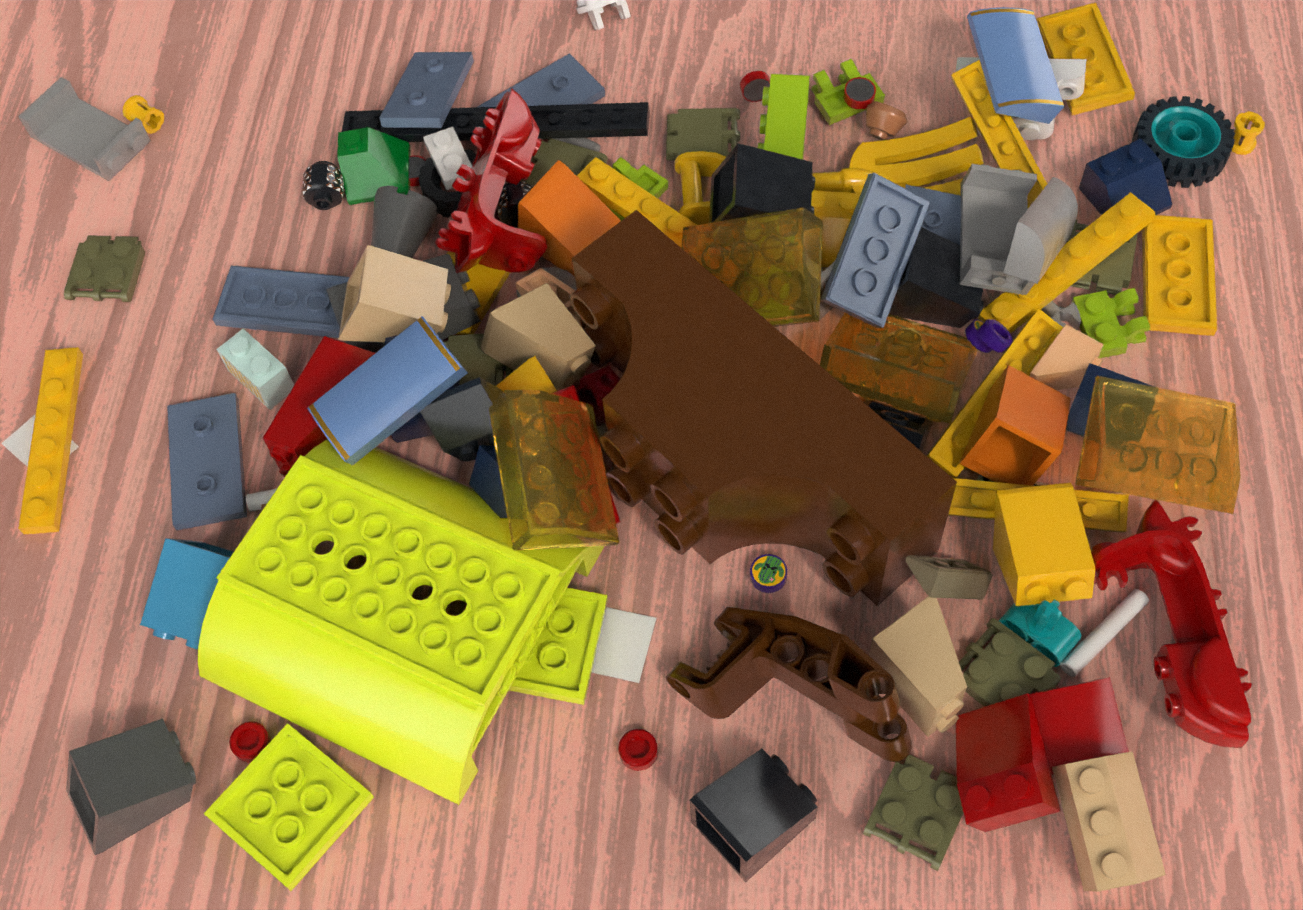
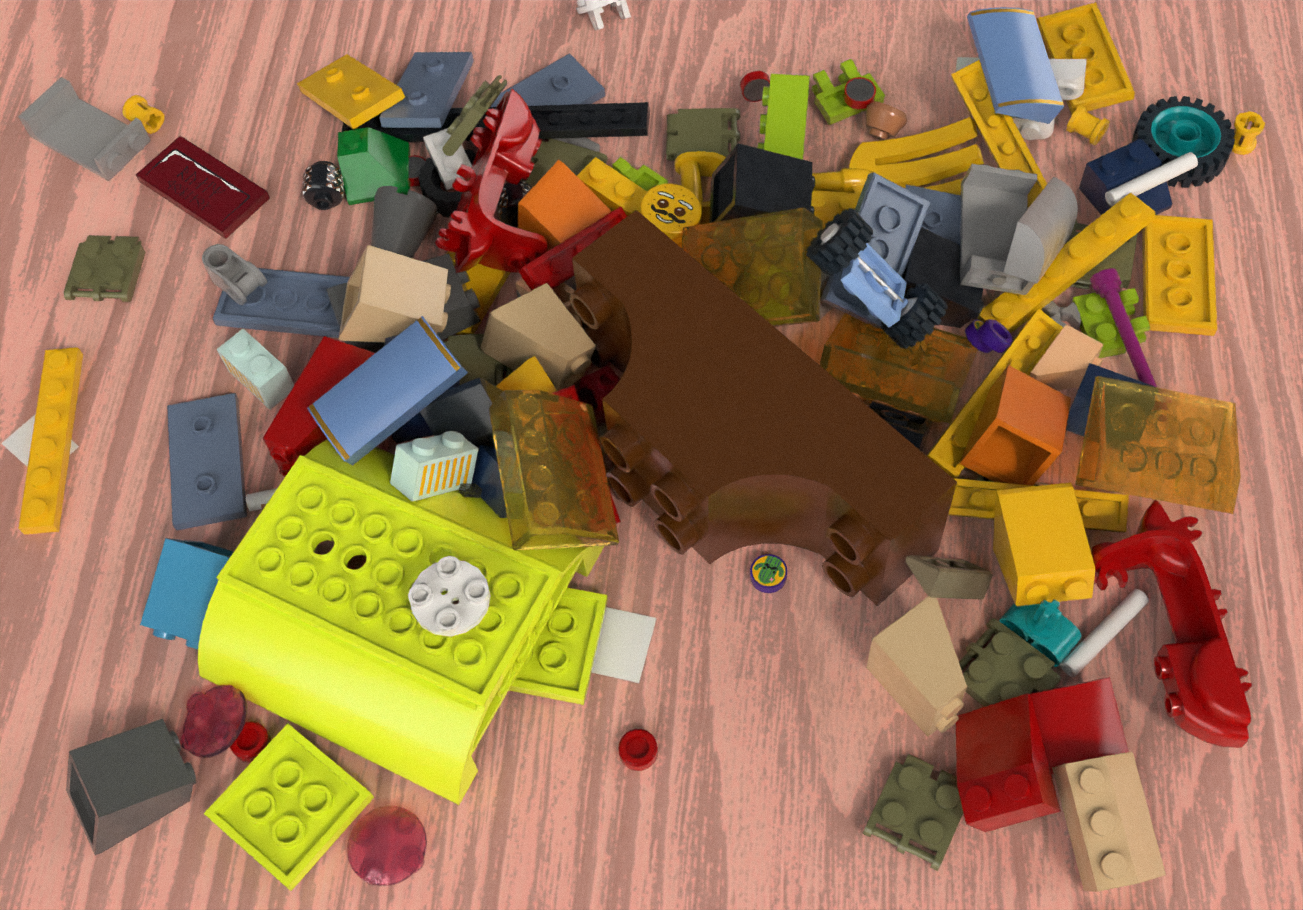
reddish brown piece [666,607,912,762] -> none
black slope [689,748,818,882] -> none
none -> dark red tile [136,136,270,239]
none -> clear pink dish [180,685,248,758]
none -> light grey piece [202,244,267,305]
none -> yellow plate [297,54,405,129]
none -> clear pink dish [347,806,427,886]
none -> light aqua brick [390,431,478,502]
none -> white plate [408,556,491,637]
none -> olive plate [442,75,507,156]
none -> clear smoke piece [458,483,483,498]
none -> red tile [518,206,627,291]
none -> yellow head [639,183,702,247]
none -> plate [806,208,947,349]
none -> yellow bush [1066,105,1110,146]
none -> magenta piece [1090,268,1169,423]
none -> white piece [1105,152,1198,207]

